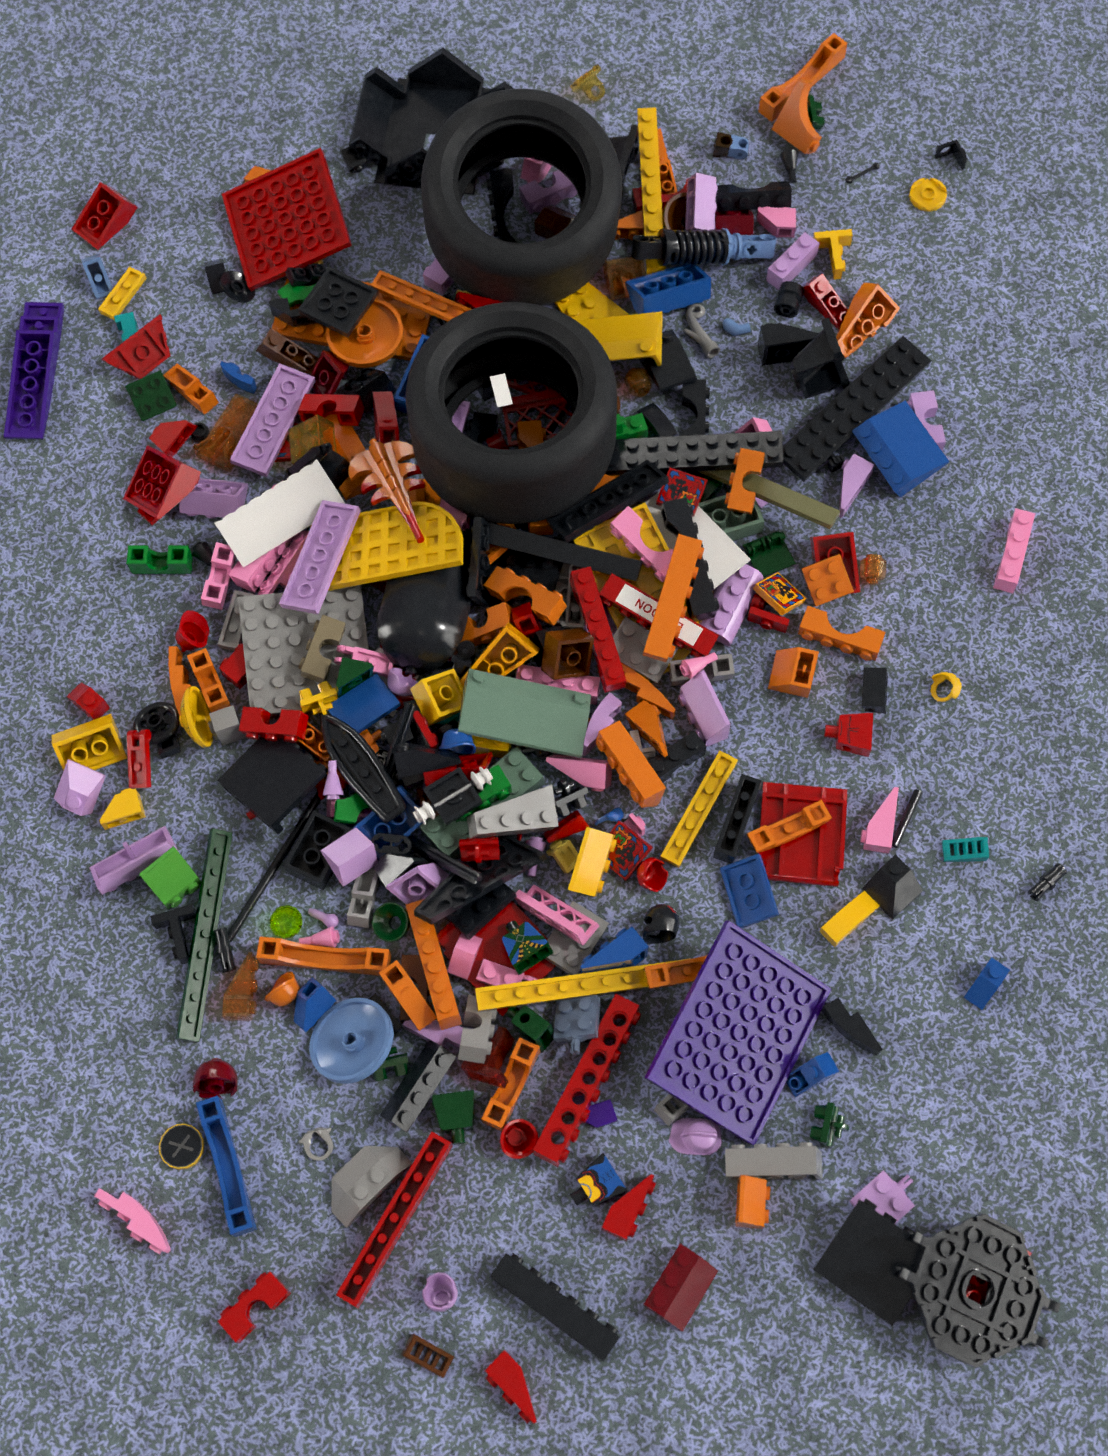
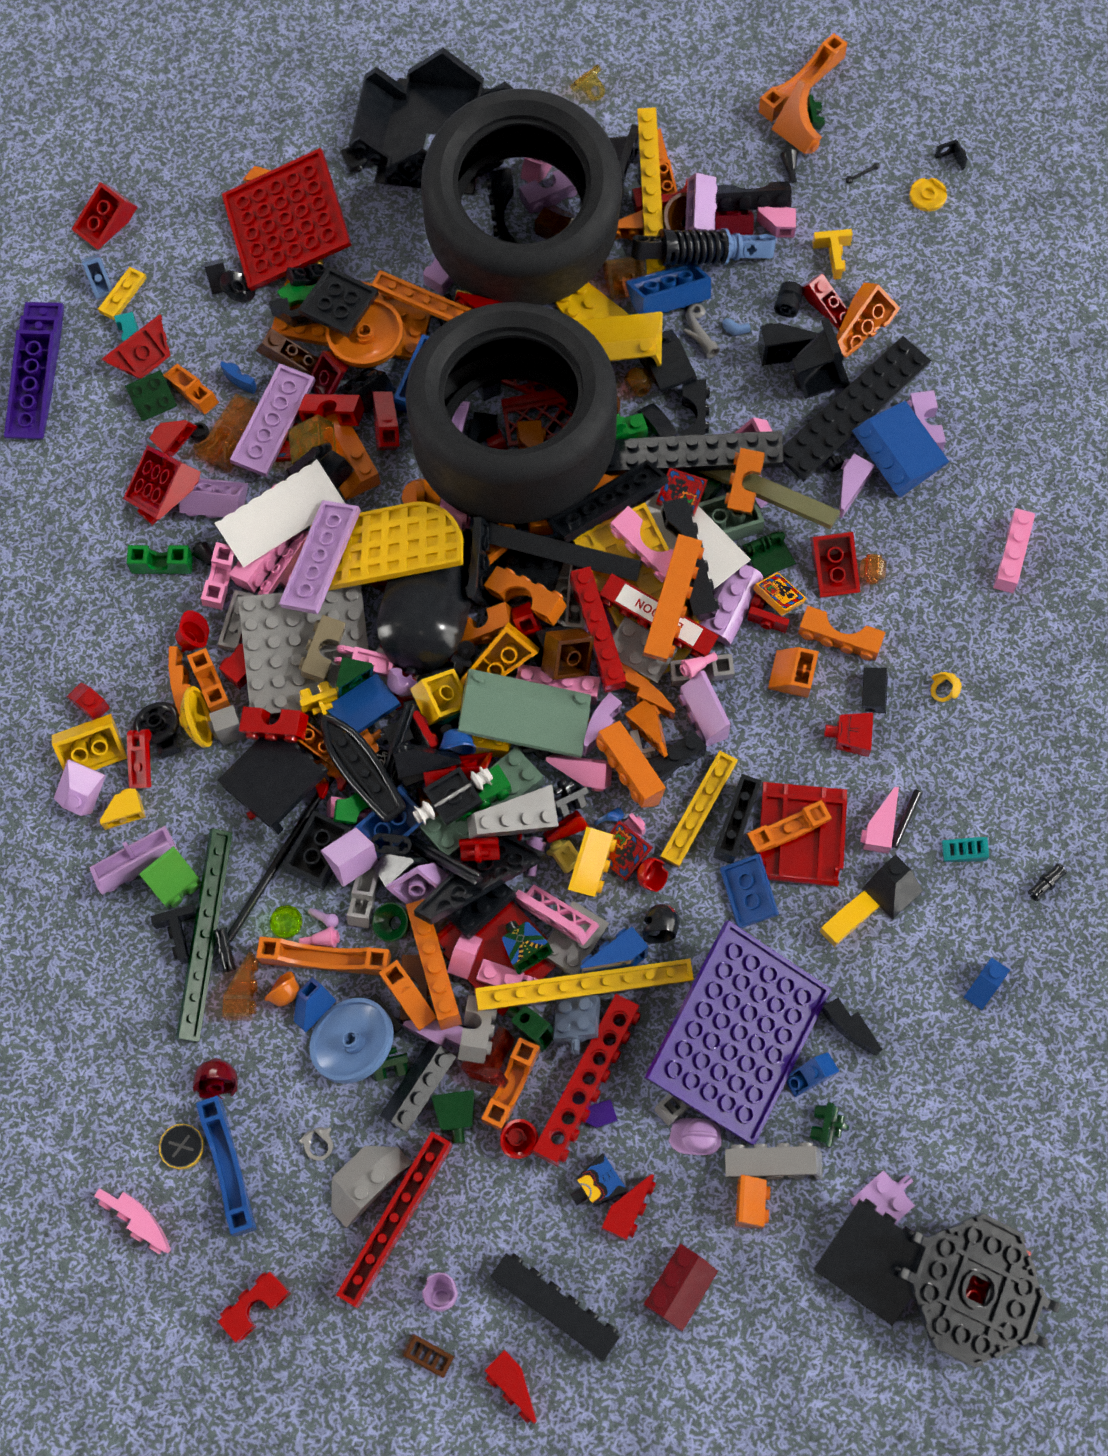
lavender cone [322,761,343,800] -> none
orange animal [348,439,426,543] -> none
white sticker [490,373,513,407] -> none
orange slope [644,955,707,989] -> none
leg [712,132,749,159] -> none
lavender brick [766,232,819,290] -> none
orange plate [801,554,854,606] -> none

